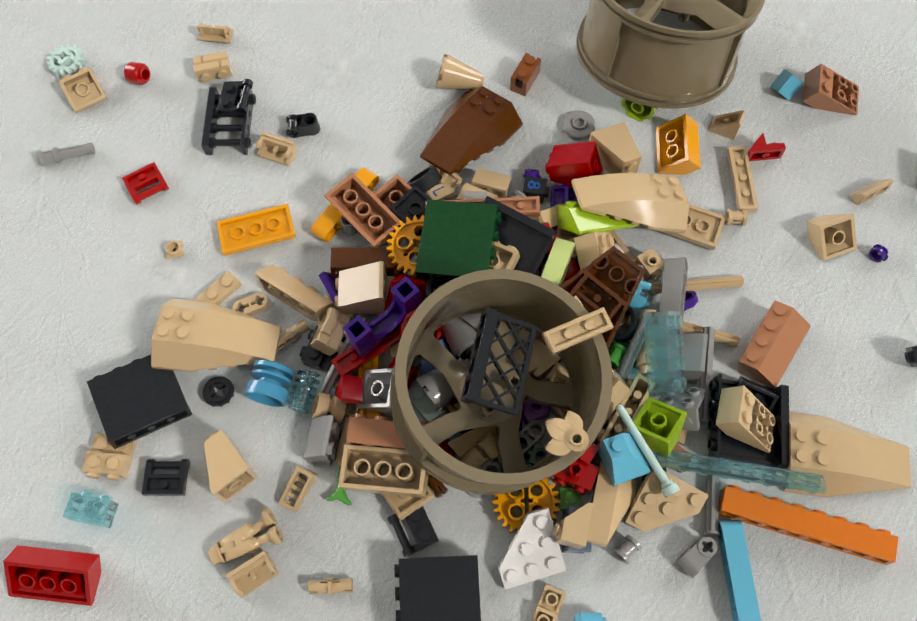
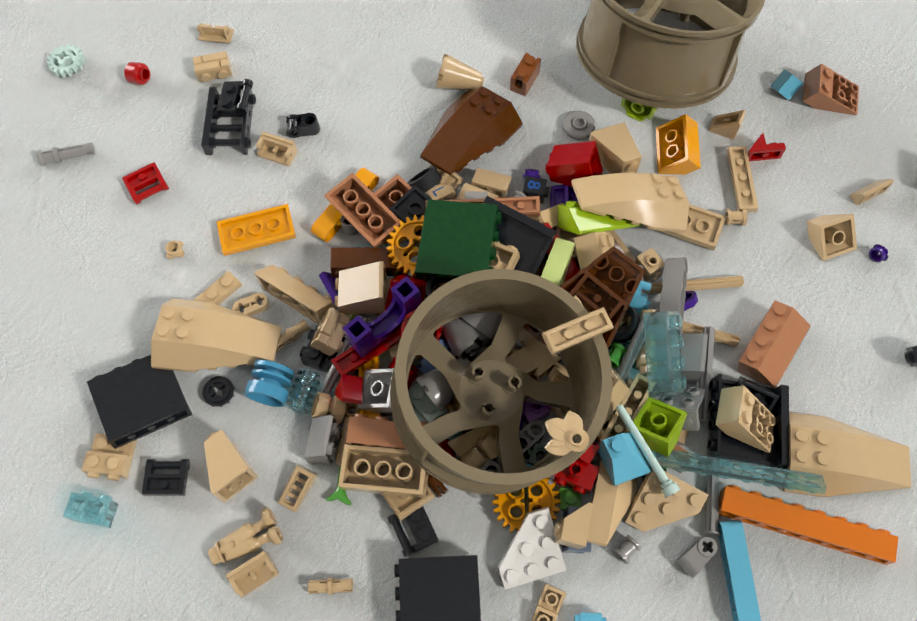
red slope [3,545,101,606] -> none
tan plate [58,67,108,114] -> none
black fence [460,308,538,416] -> none

